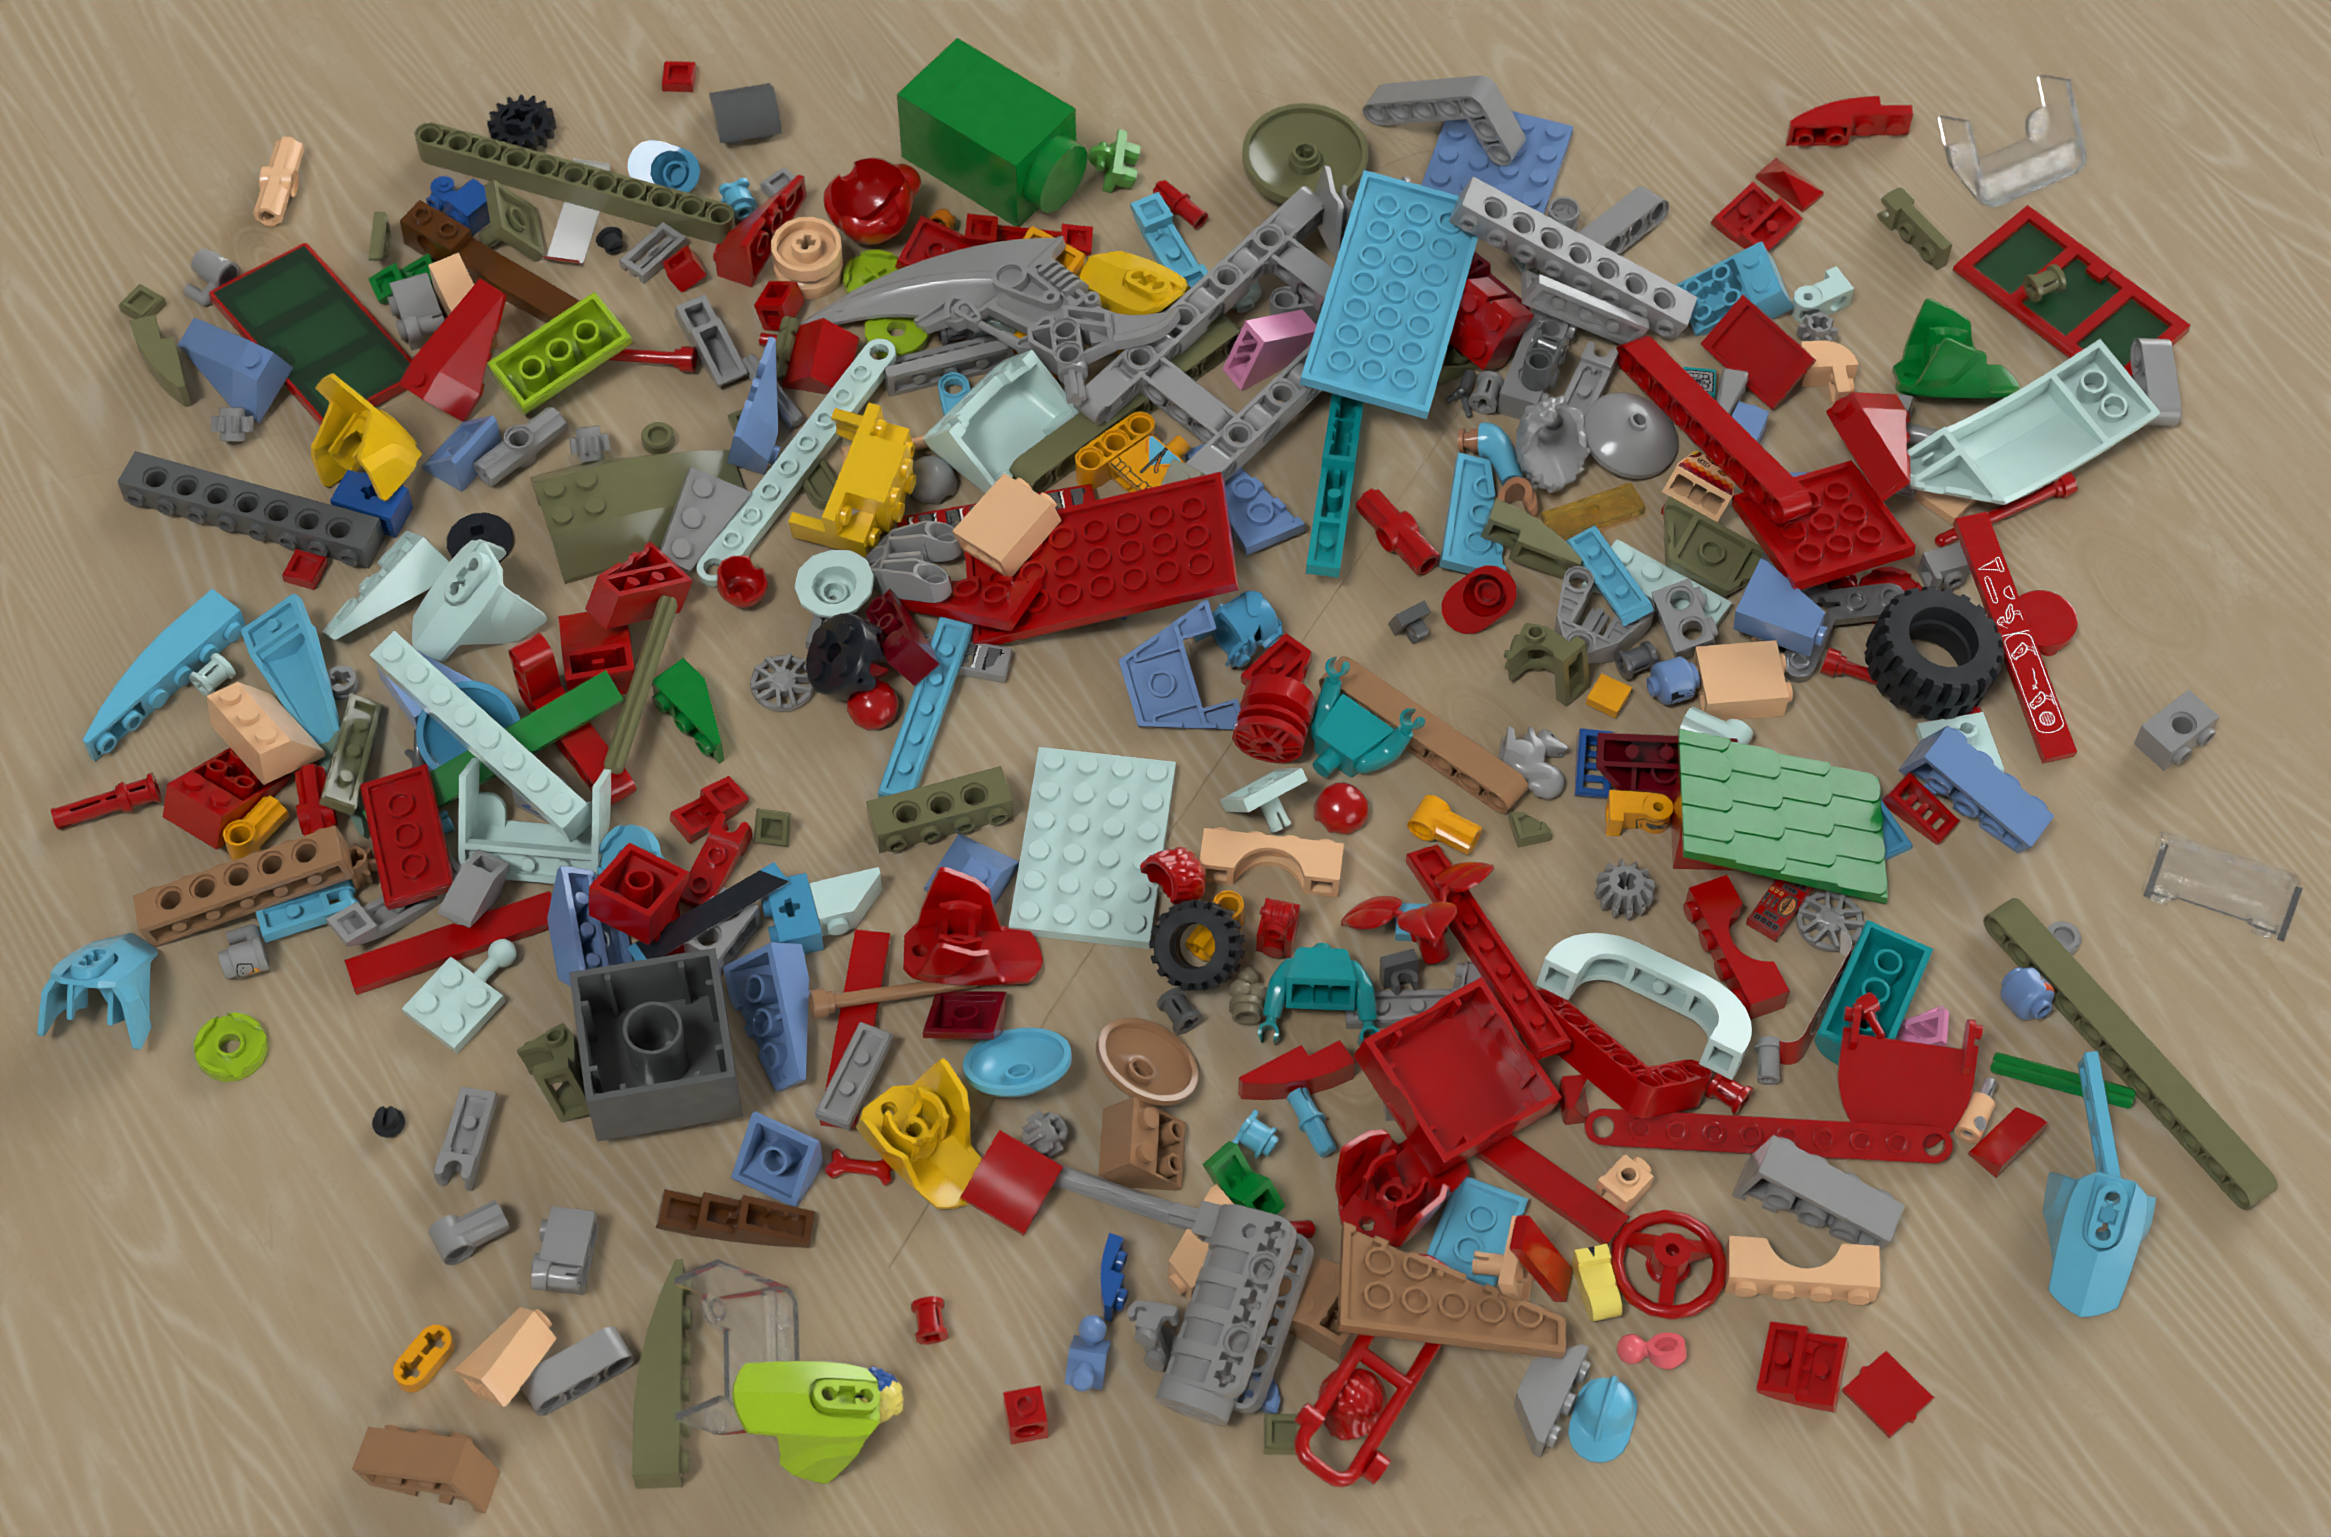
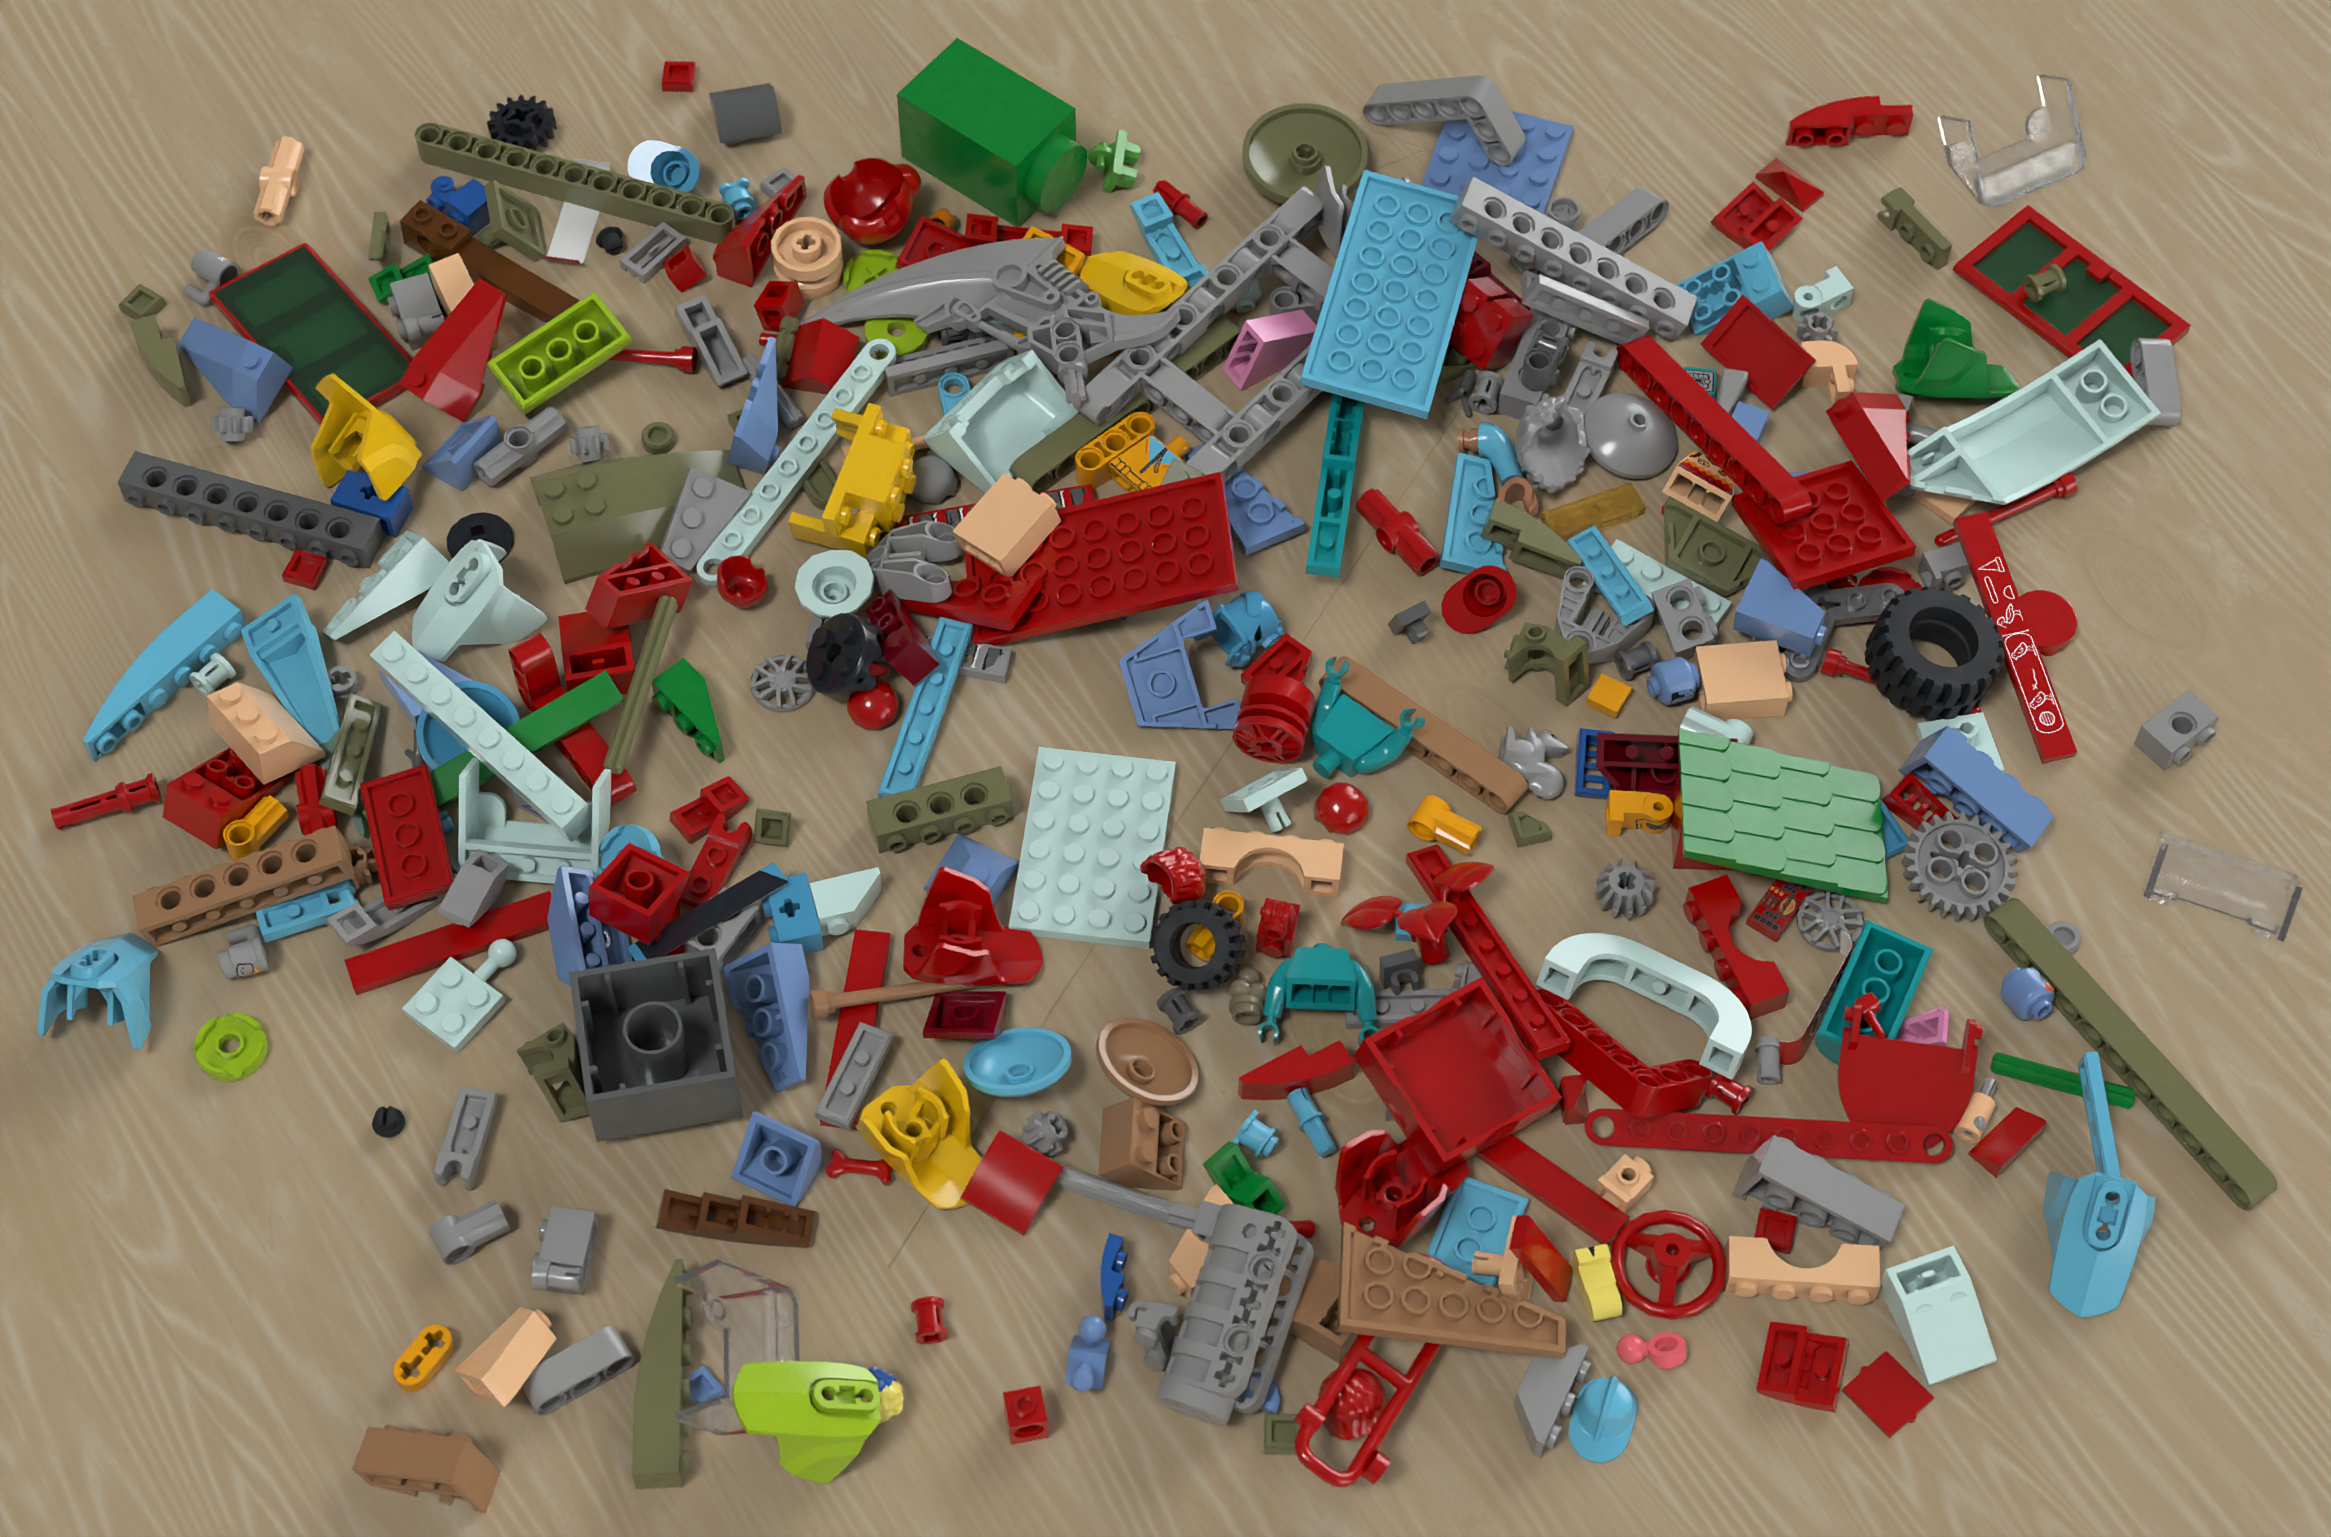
none -> medium blue tile [686,1365,727,1403]
none -> red tile [1754,1208,1797,1255]
none -> light aqua slope [1880,1246,1997,1386]
none -> light grey gear [1901,811,2018,922]

